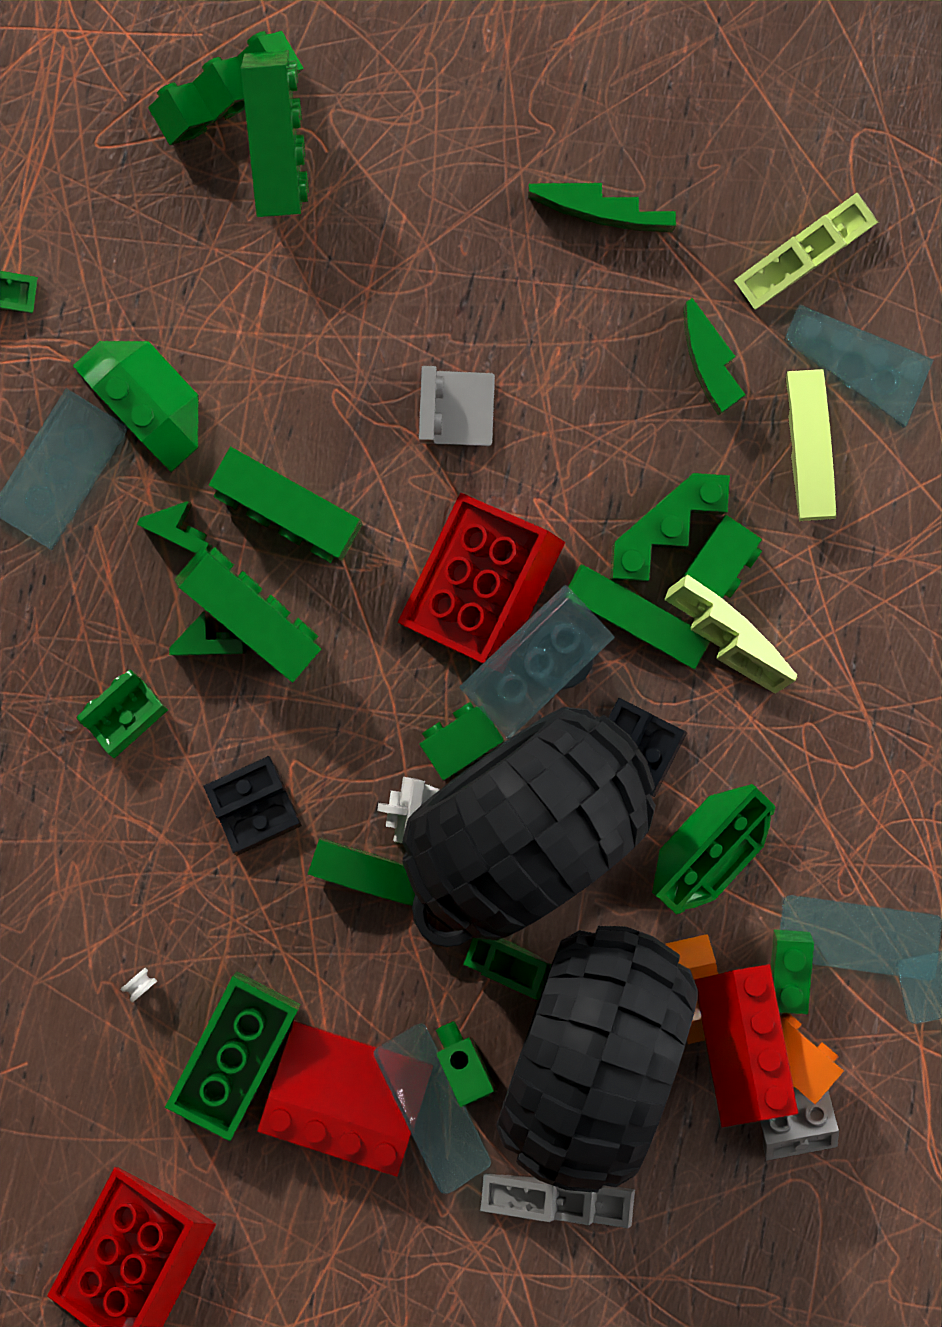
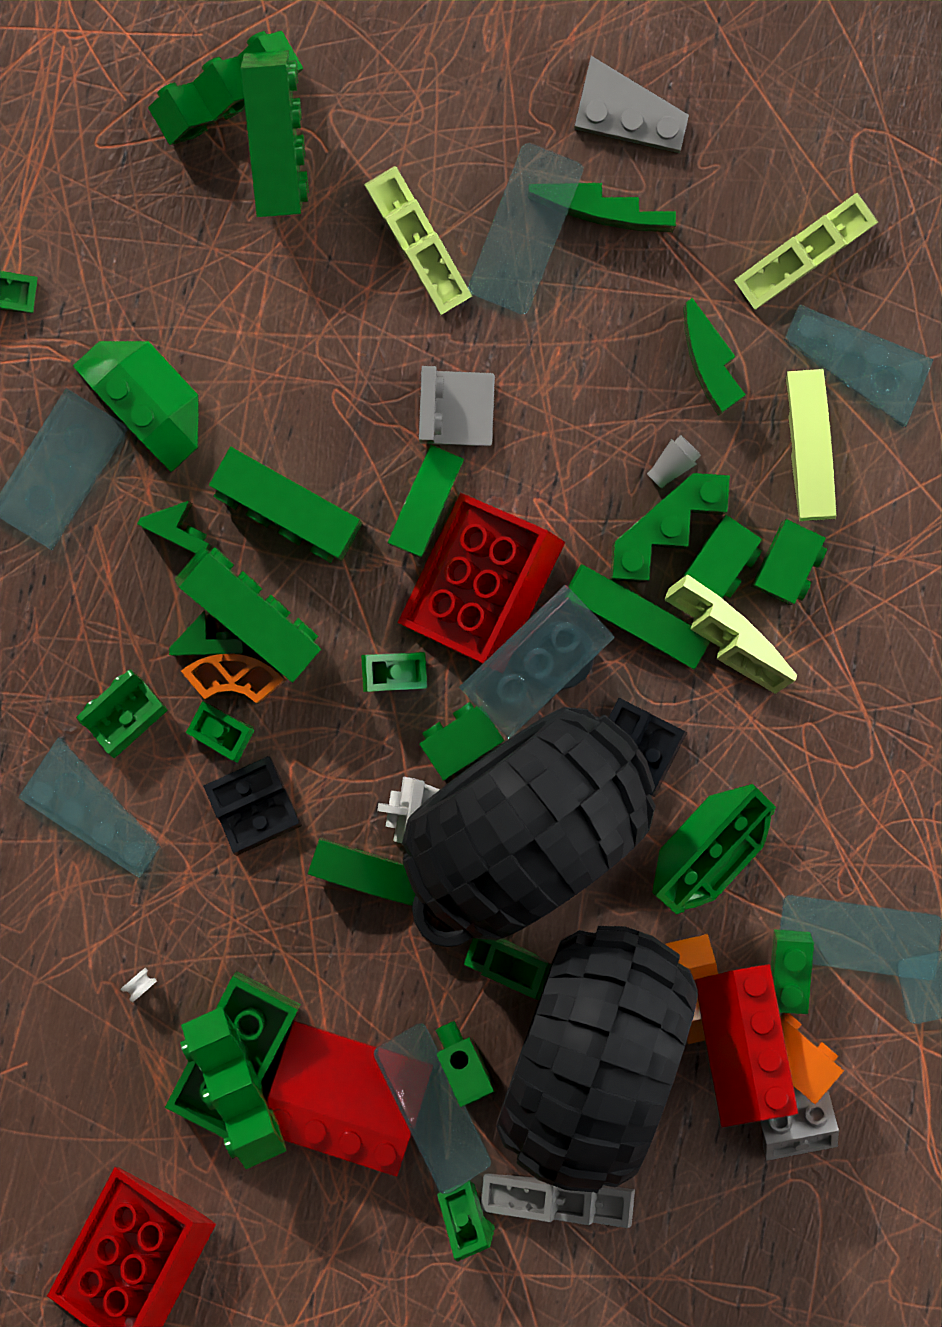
none -> clear light blue wing [18,737,161,878]
none -> green brick [180,1007,287,1169]
none -> orange brick [181,654,288,703]
none -> green slope [186,701,255,763]
none -> green slope [361,652,427,692]
none -> yellowish green slope [364,166,472,315]
none -> green slope [388,445,464,558]
none -> green slope [437,1180,495,1262]
none -> clear light blue piece [468,143,584,314]
none -> light grey wing [574,56,689,153]
none -> light grey cone [647,435,701,488]
none -> green brick [751,519,827,605]

